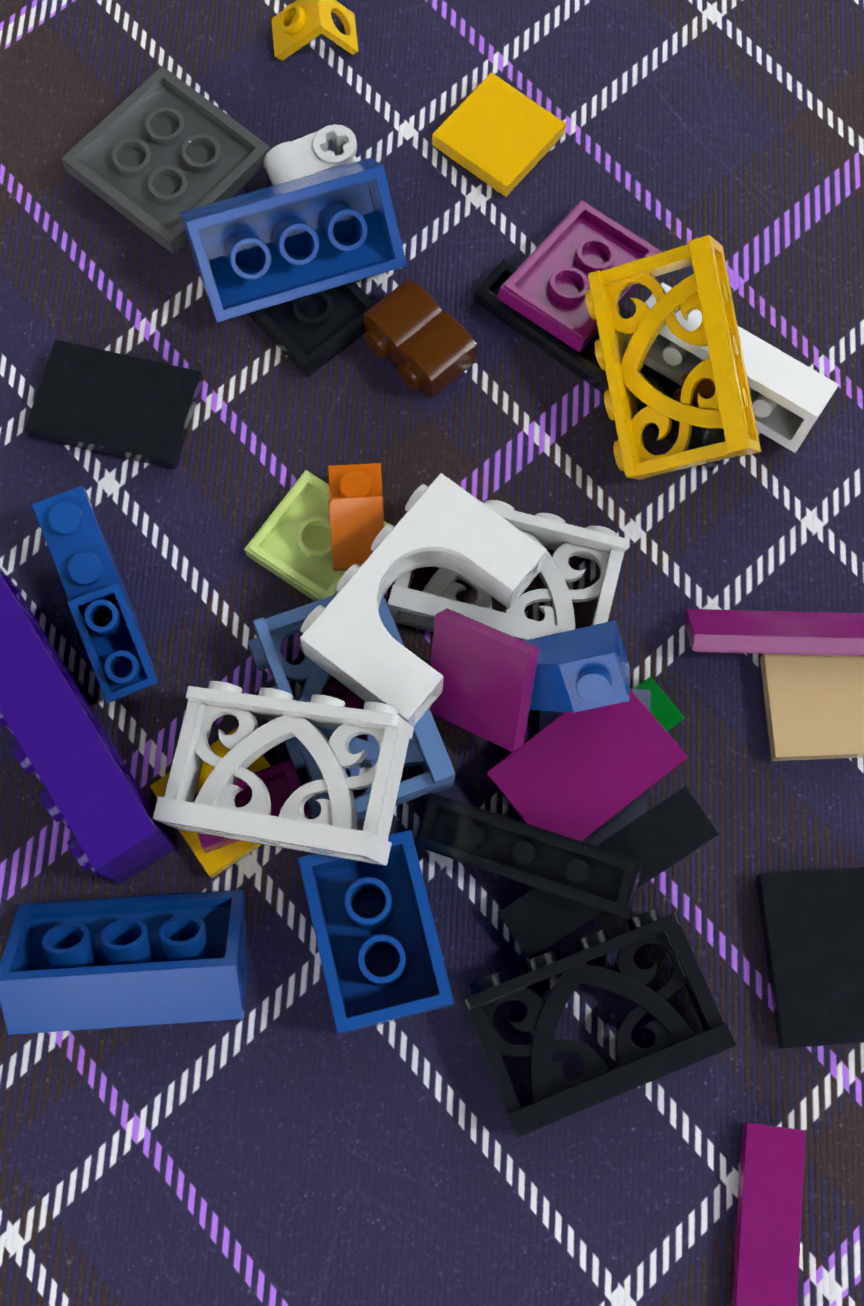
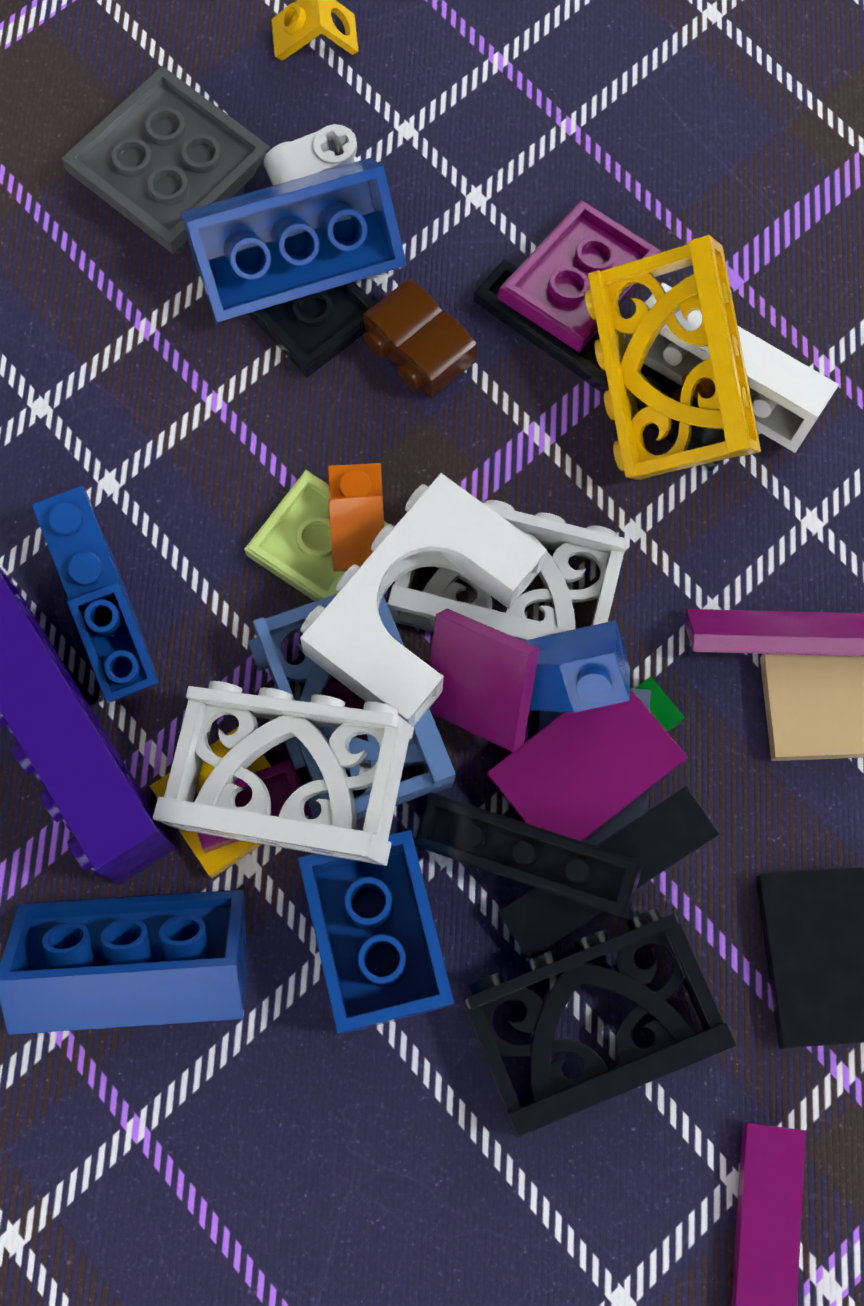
black tile [25,340,204,469] -> none
yellow tile [432,72,566,197] -> none

